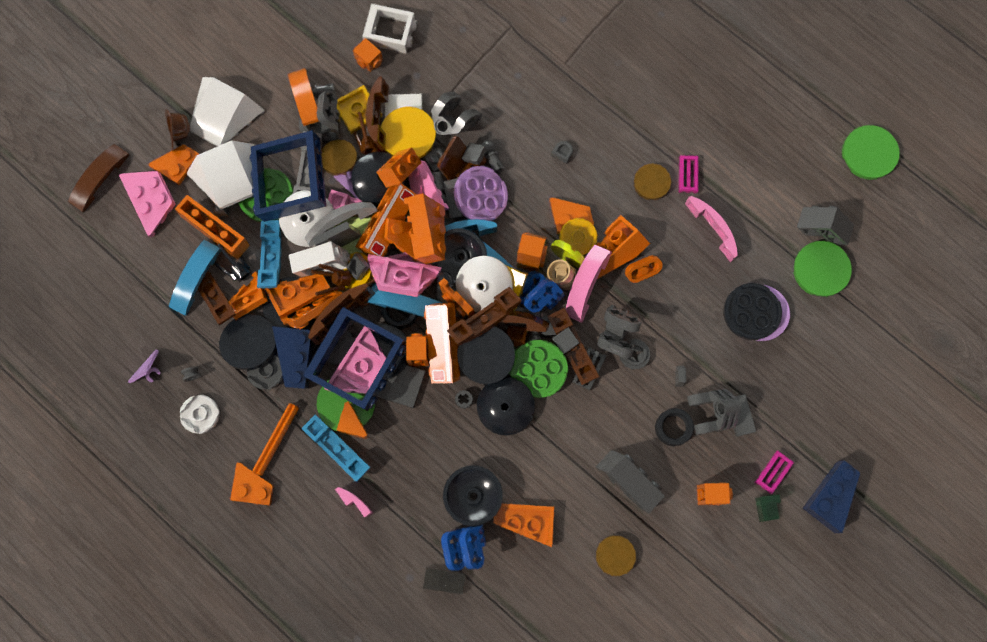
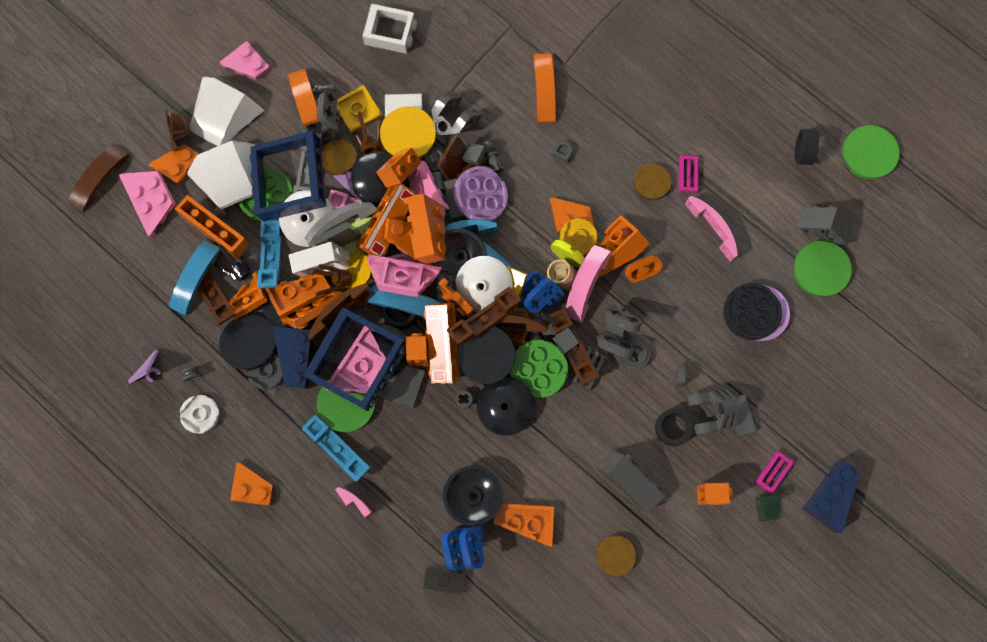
orange axle [253,403,299,476] -> none
orange slope [337,401,369,439] -> none
dark grey tile [346,253,370,280] -> none
orange brick [353,38,383,72] -> none
reddish brown slope [366,76,389,151] -> none
orange wedge [516,232,548,271] -> none
none -> bright pink wing [219,41,271,80]
none -> orange slope [534,53,556,123]
none -> black tyre [794,129,819,165]

